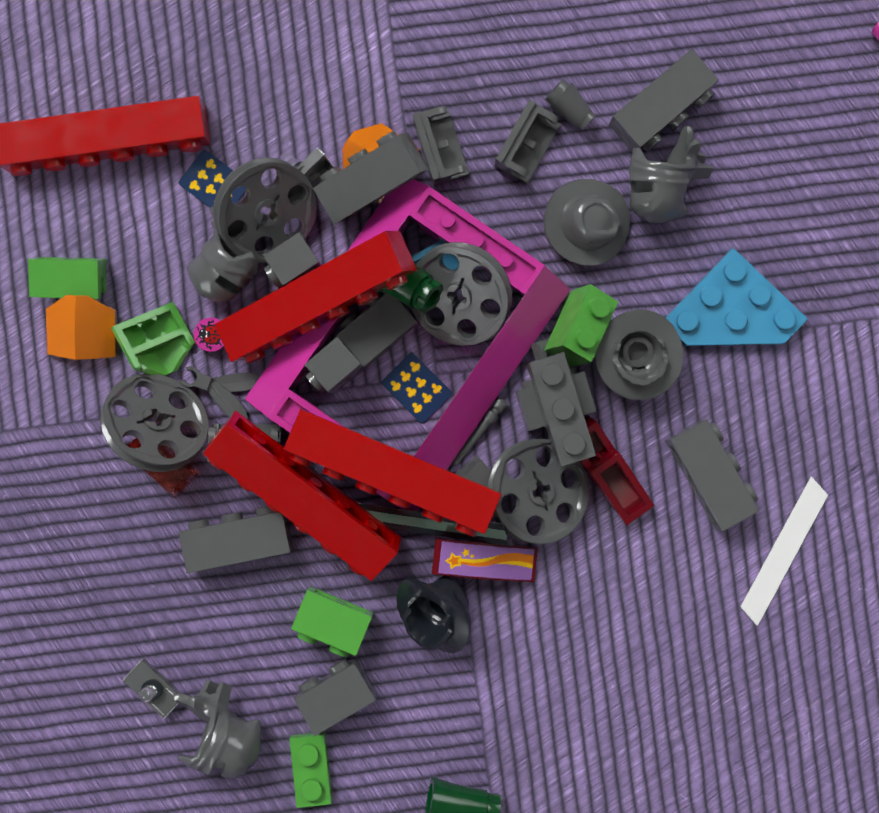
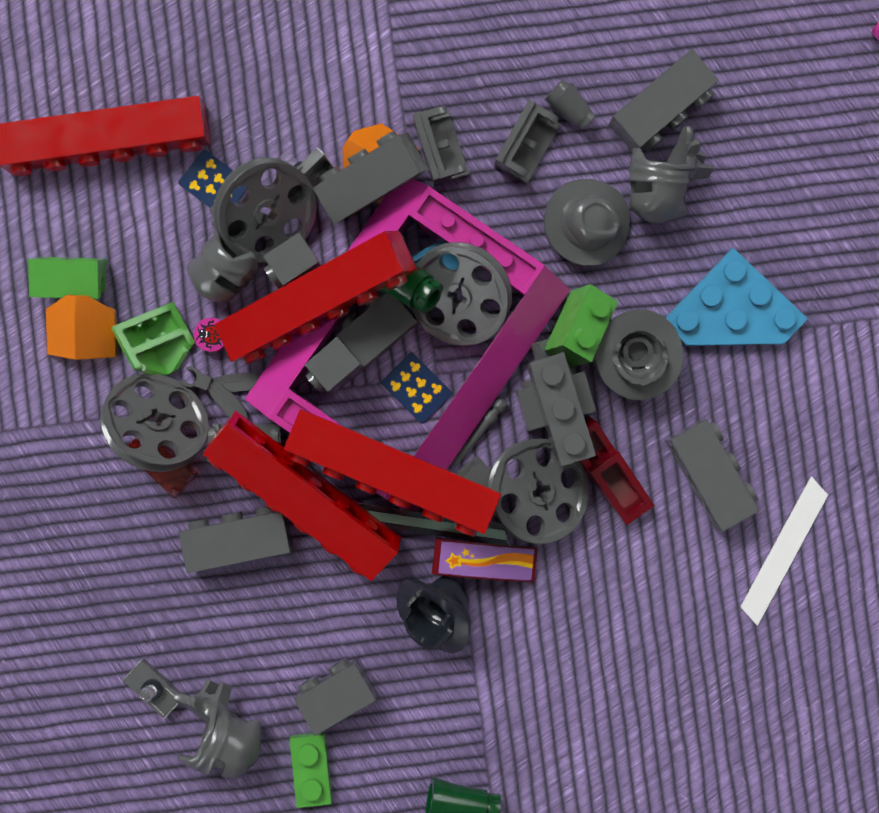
bright green brick [291,586,374,657] -> none

